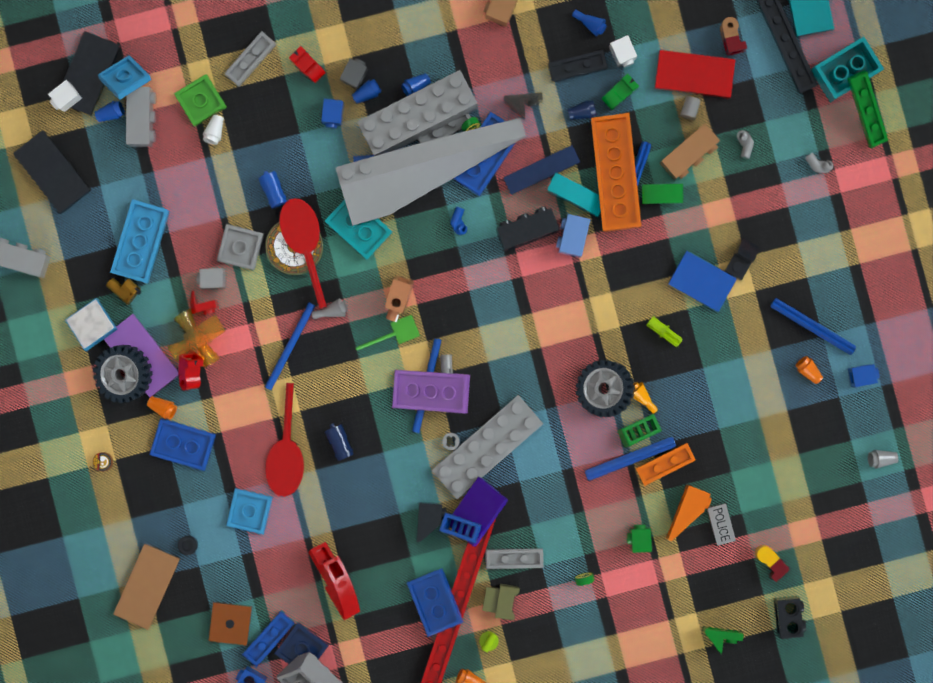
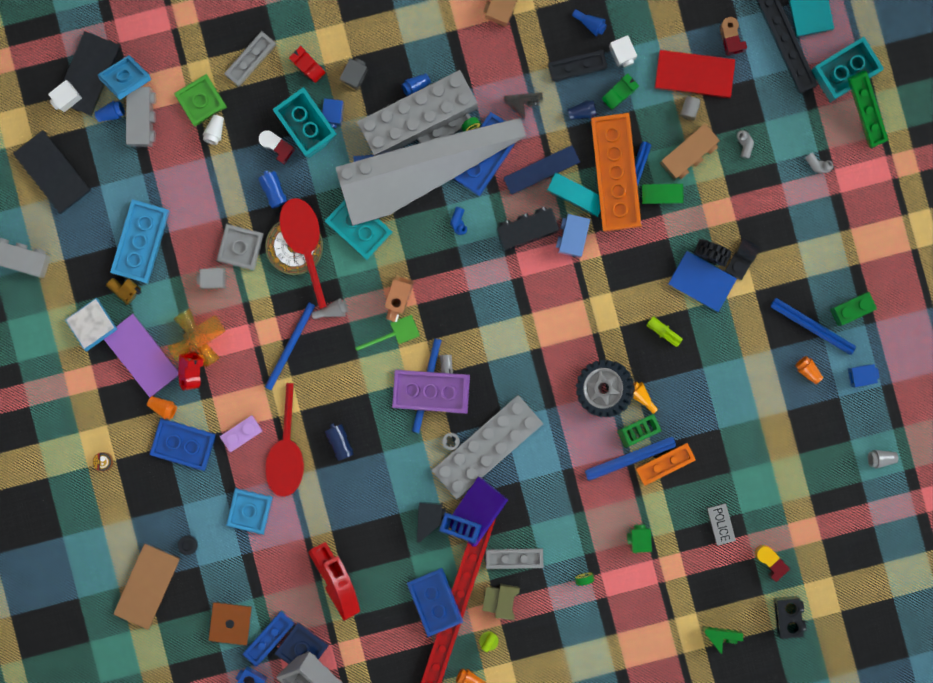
wheel [93,345,153,403] -> none
red plate [190,290,219,315] -> none
blue cone [352,79,381,104] -> none
orange slope [666,485,712,541] -> none
none -> lavender piece [220,415,263,453]
none -> leg [259,131,295,165]
none -> teal slope [272,87,337,158]
none -> black tyre [694,239,732,267]
none -> green brick [830,292,877,326]

